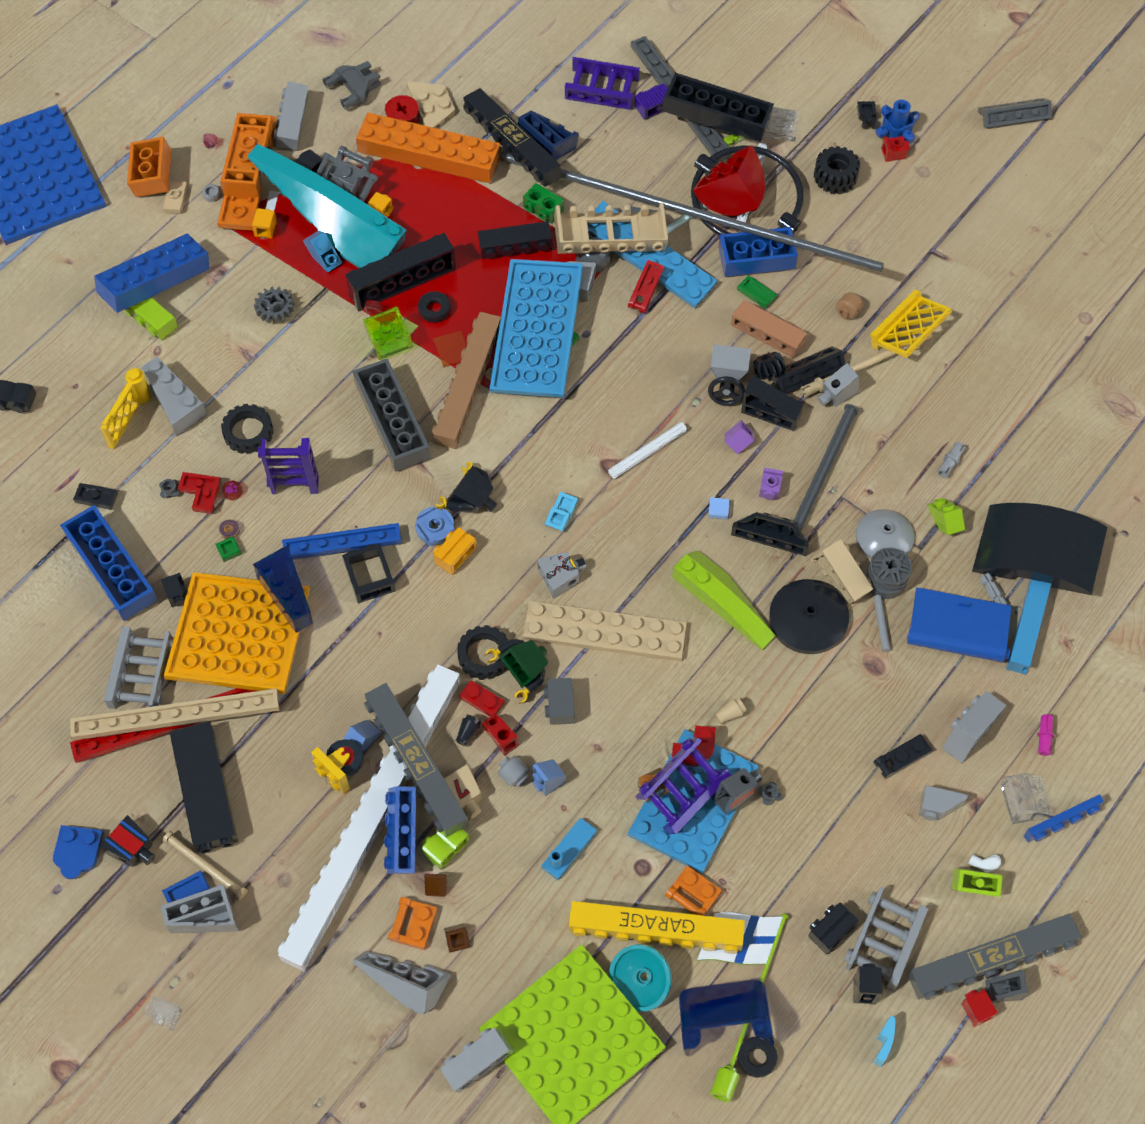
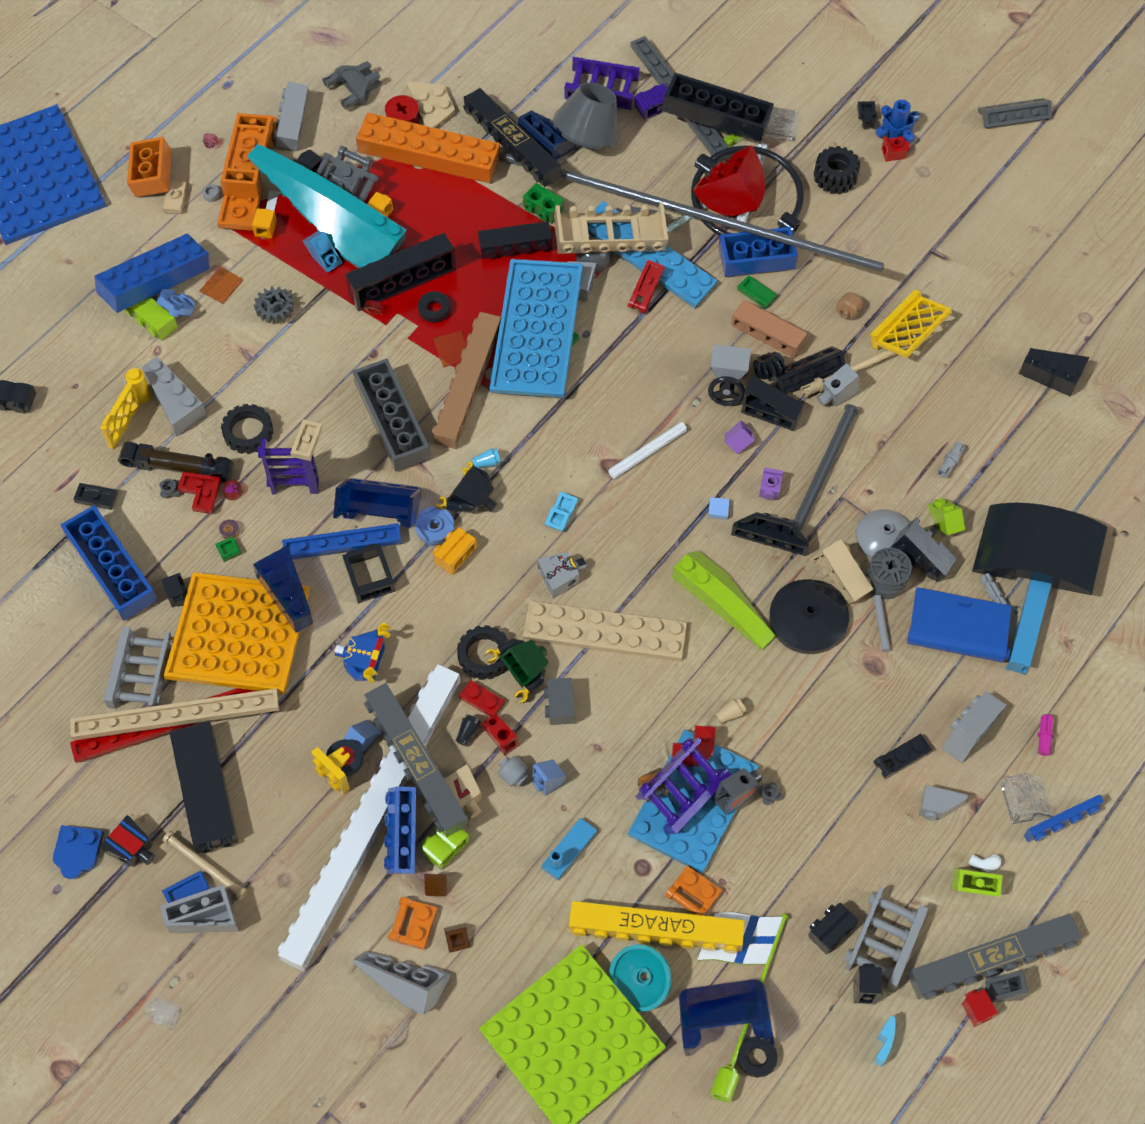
clear neon green brick [363,307,413,360] -> none
light grey brick [440,1028,514,1092] -> none
none -> piece [118,441,234,483]
none -> medium blue plate [157,289,195,317]
none -> clear orange window [200,267,243,304]
none -> tan plate [290,420,323,461]
none -> clear blue windscreen [333,478,422,528]
none -> blue torso [335,623,391,683]
none -> medium azure cone [472,448,501,468]
none -> dark grey cone [552,83,620,149]
none -> wedge [891,517,957,582]
none -> black wedge [1019,348,1090,396]

